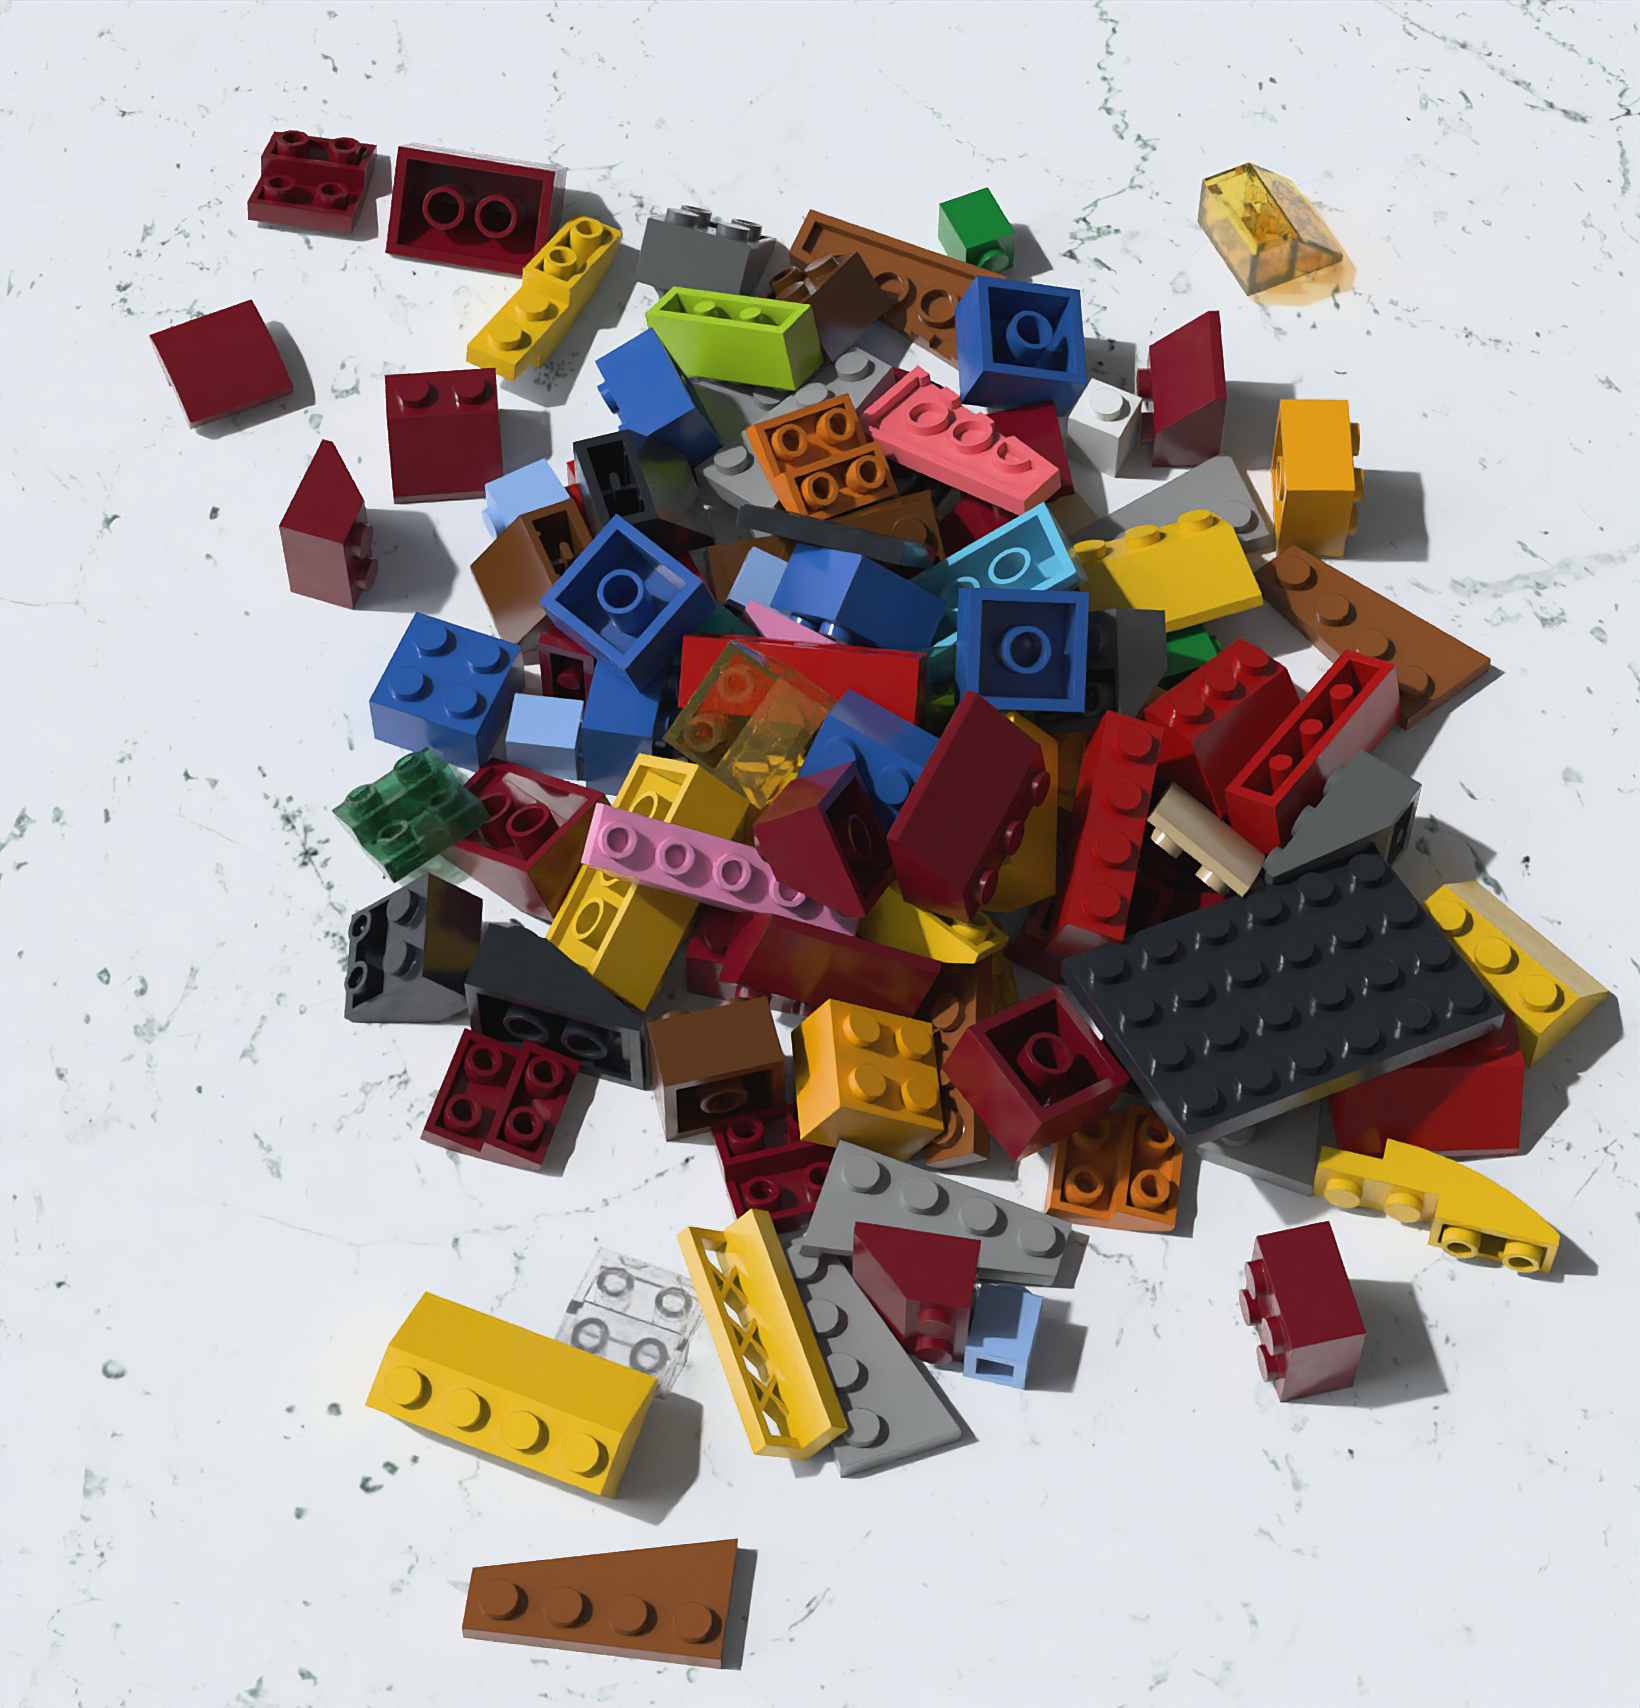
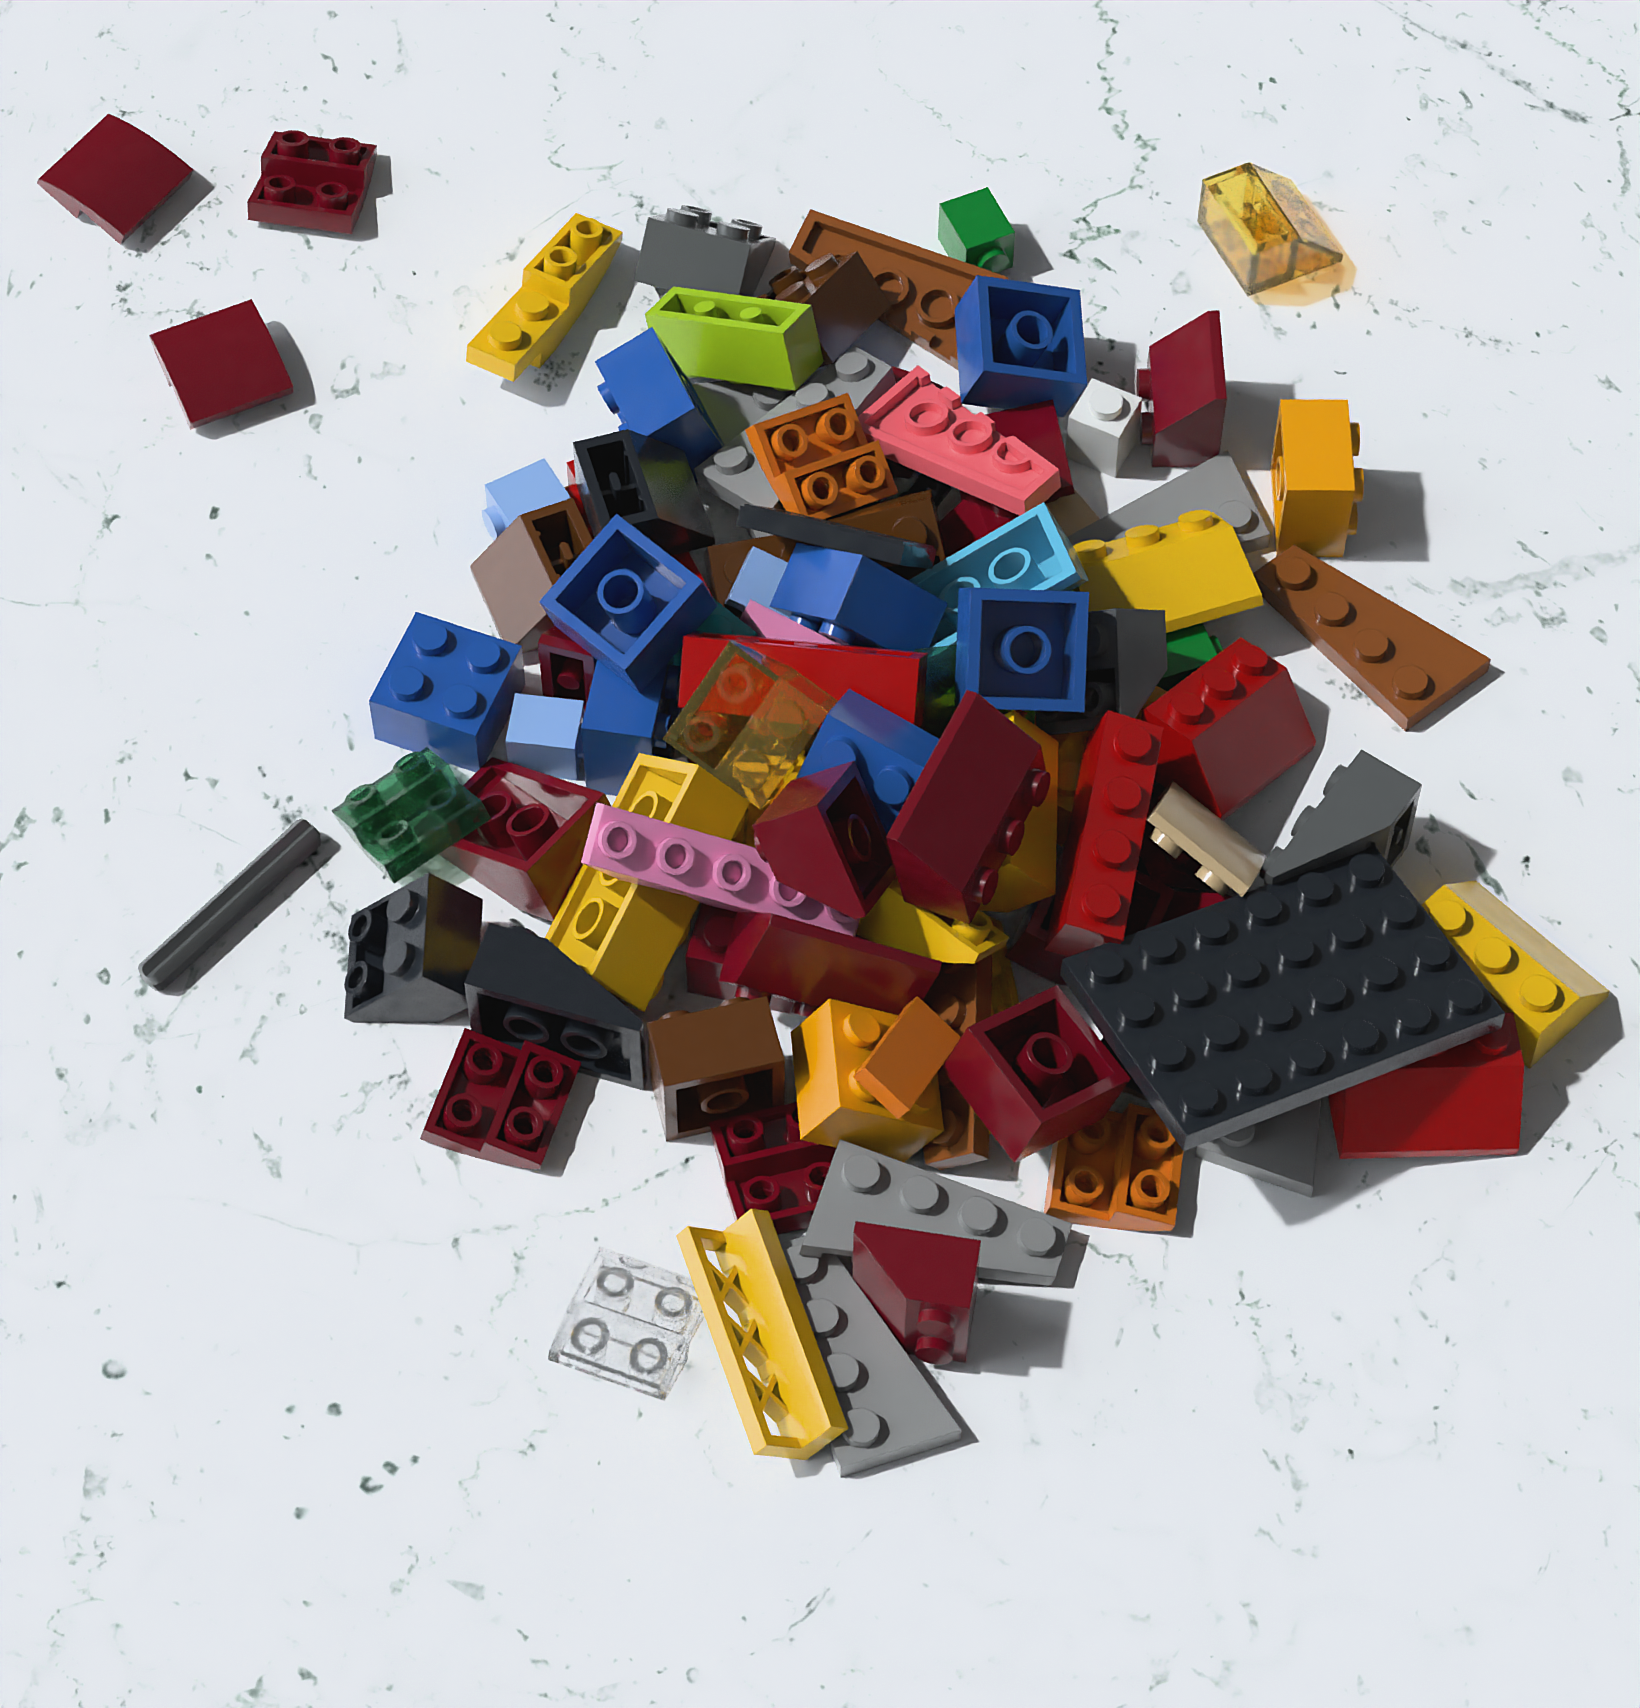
dark red slope [279,439,378,610] -> none
yellow slope [365,1291,660,1500] -> none
dark red slope [384,368,504,504] -> none
dark red slope [385,142,568,275] -> none
dark orange wing [461,1538,739,1669] -> none
light blue brick [963,1283,1044,1390] -> none
red brick [1224,649,1402,855] -> none
dark red brick [1239,1221,1366,1403] -> none
yellow slope [1312,1139,1560,1274] -> none
none -> dark red slope [37,113,193,245]
none -> dark grey axle [138,819,322,991]
none -> orange tile [853,996,961,1119]

